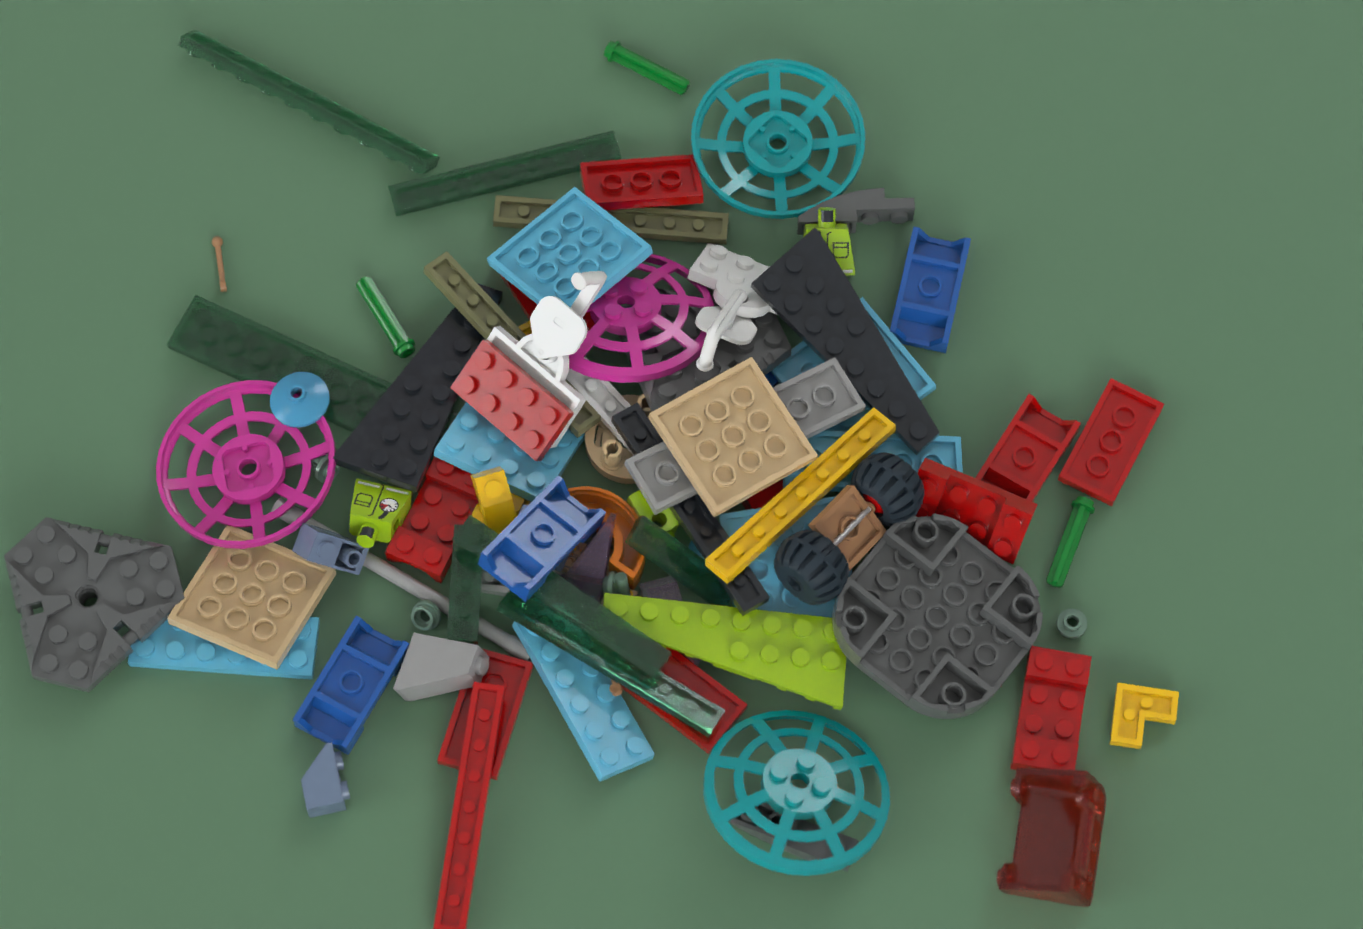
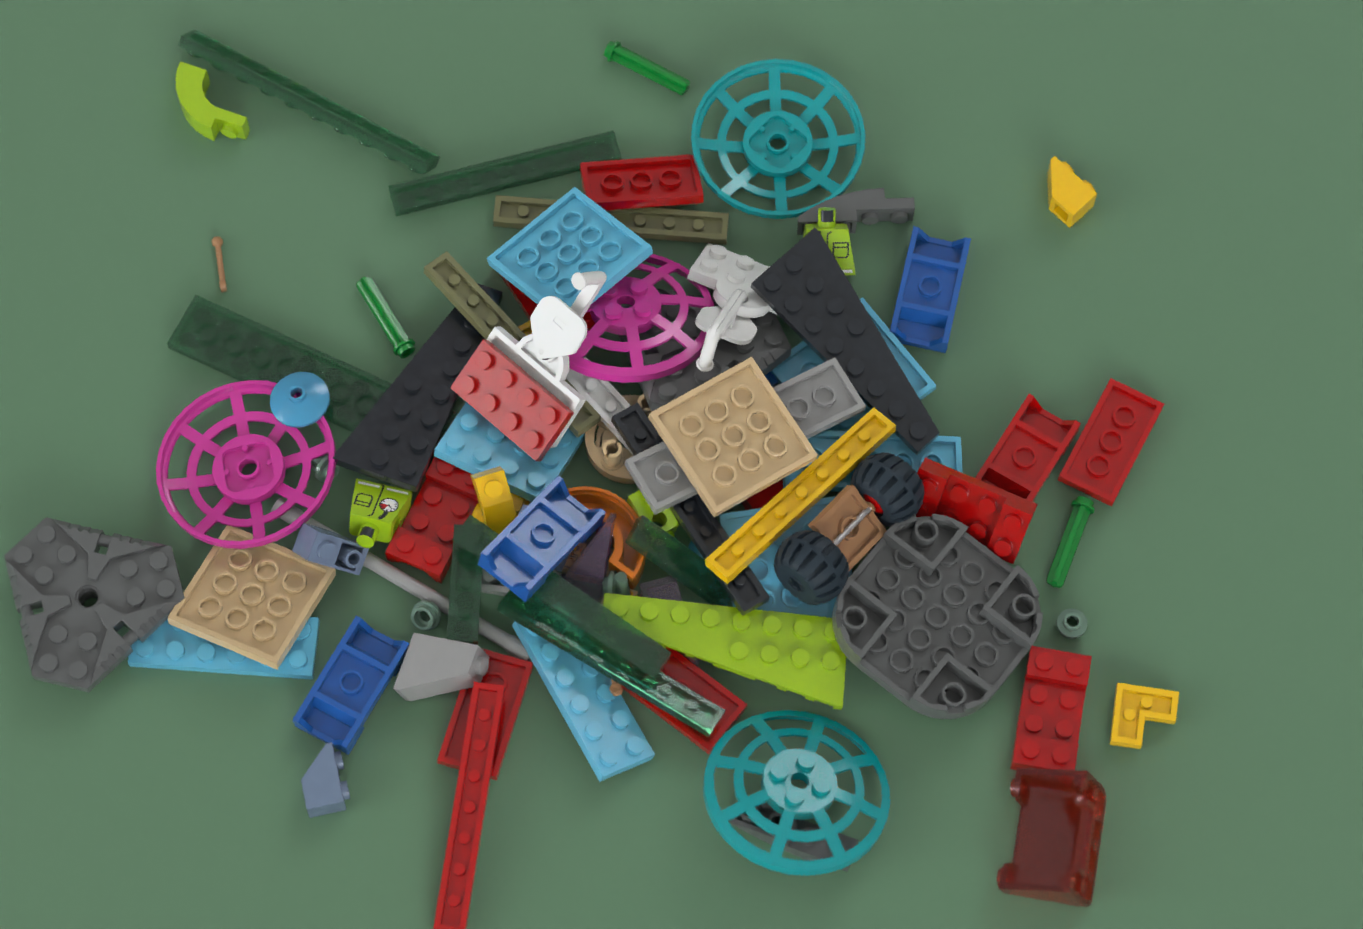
none -> lime arch [175,61,250,141]
none -> yellow slope [1047,156,1097,228]

